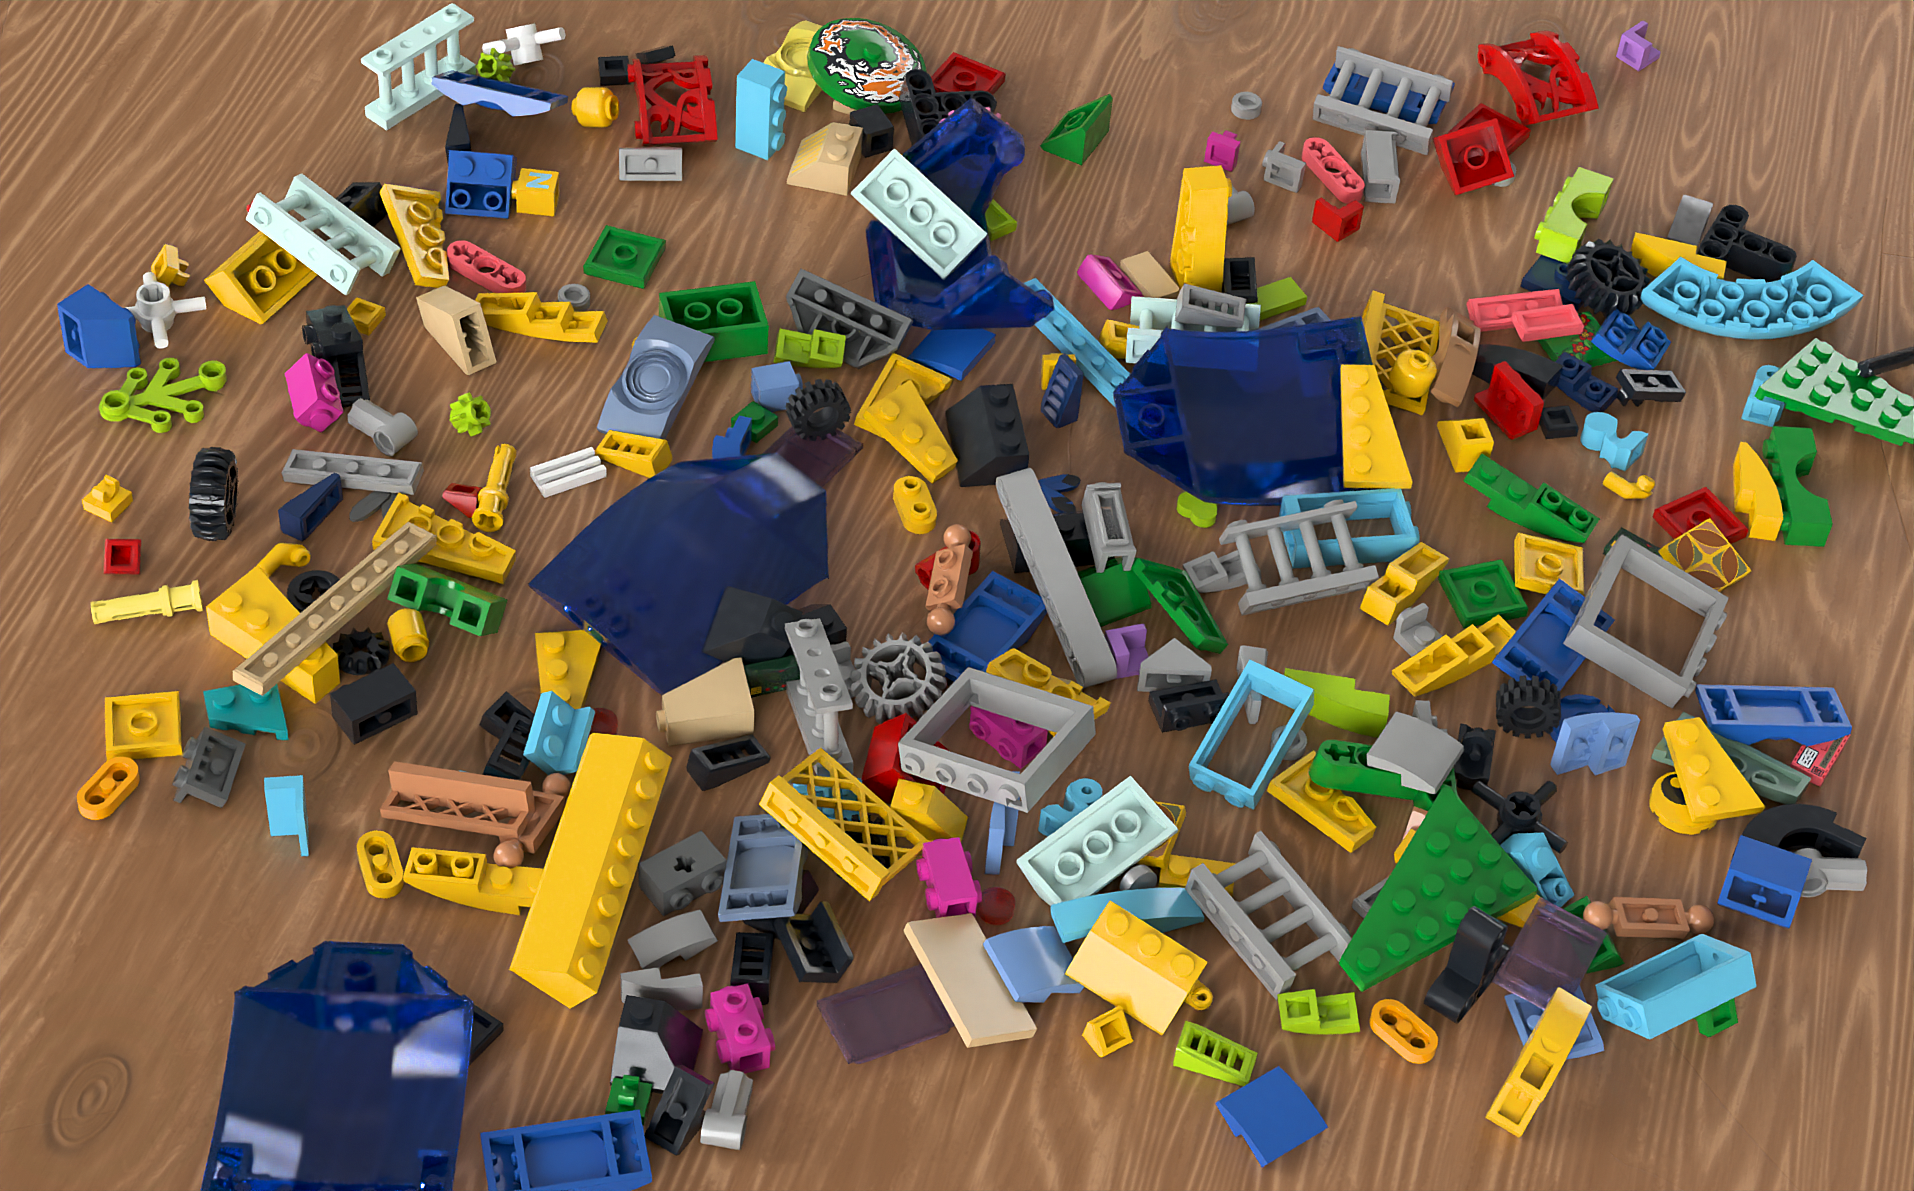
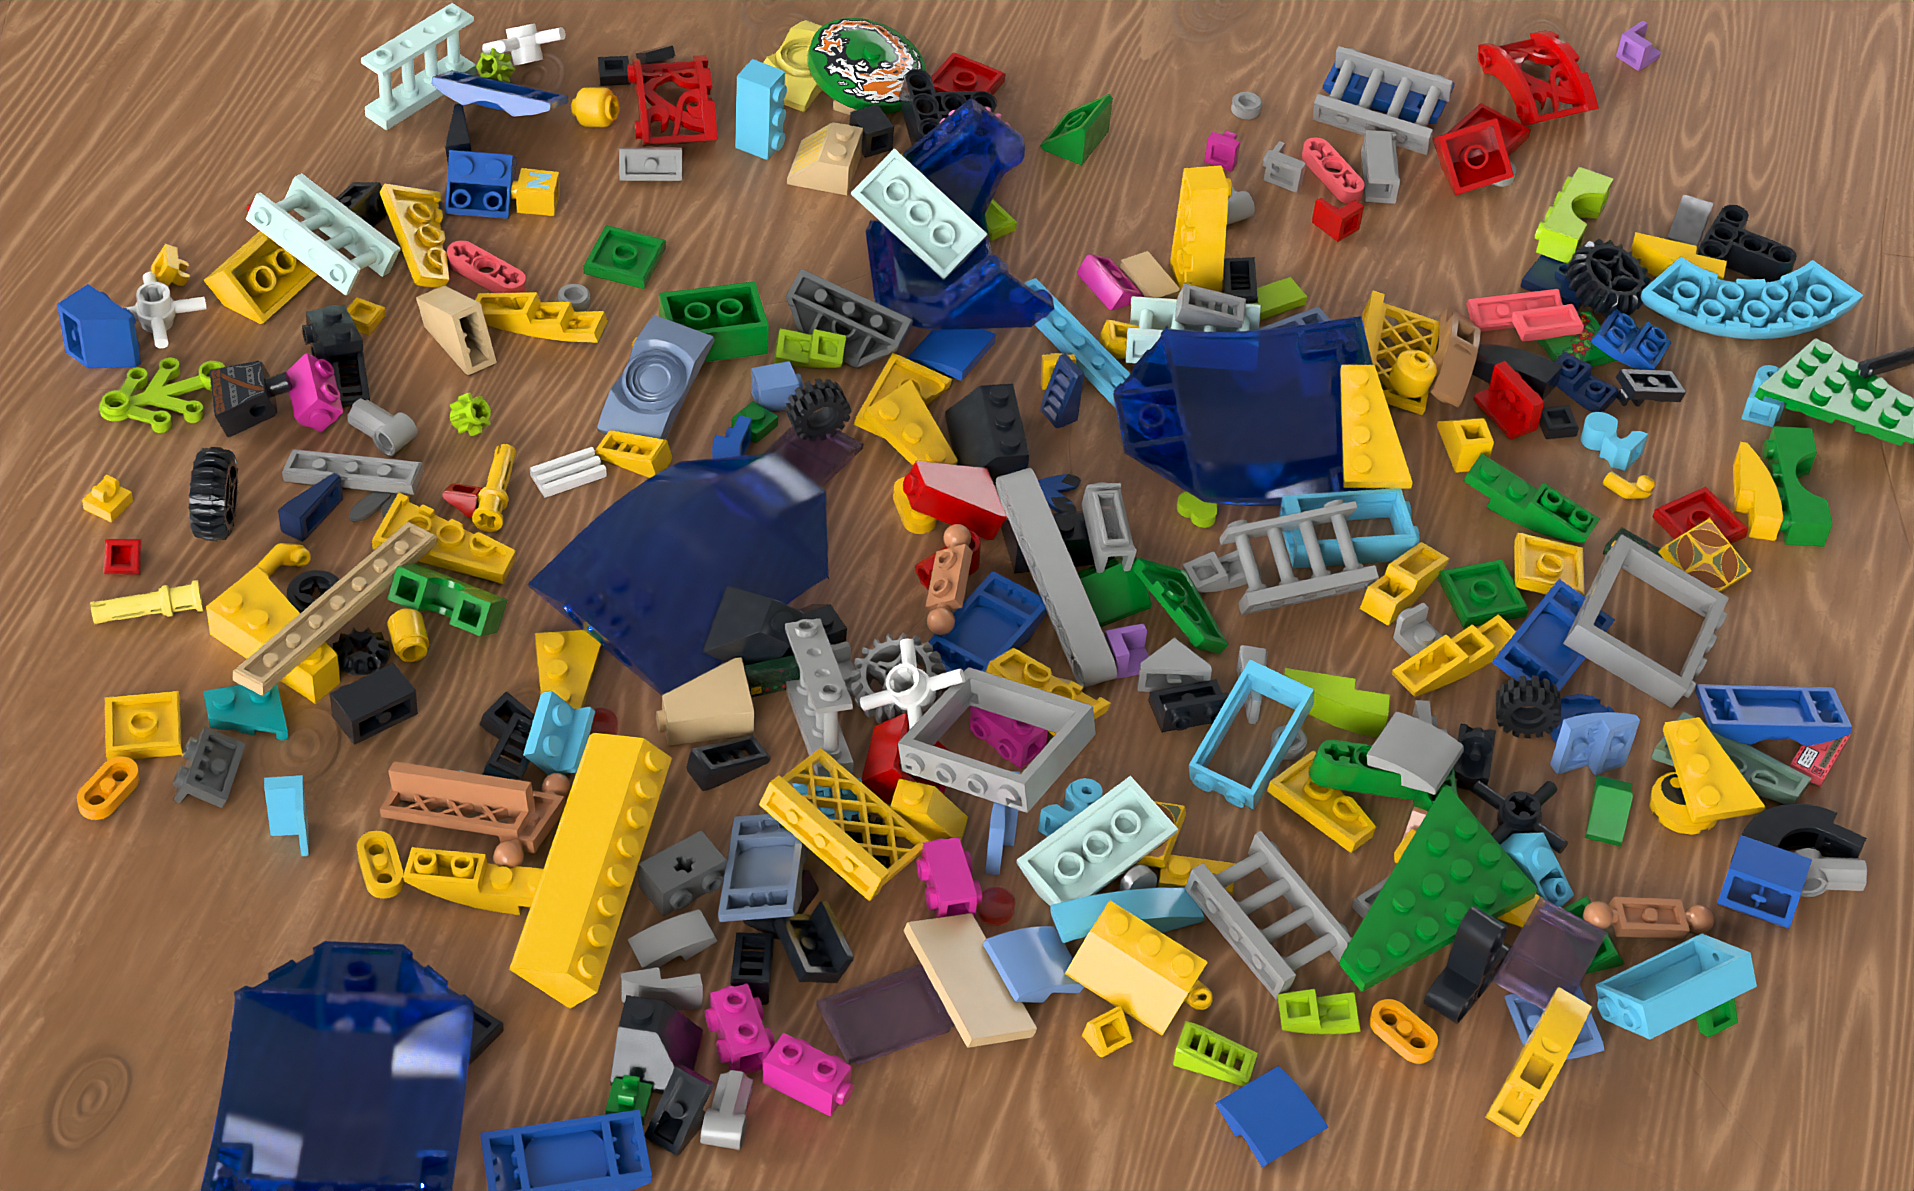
none -> black torso [209,361,293,437]
none -> dark pink brick [763,1033,854,1117]
none -> white bar [860,639,965,730]
none -> red slope [903,461,1007,540]
none -> slope [1585,775,1633,847]

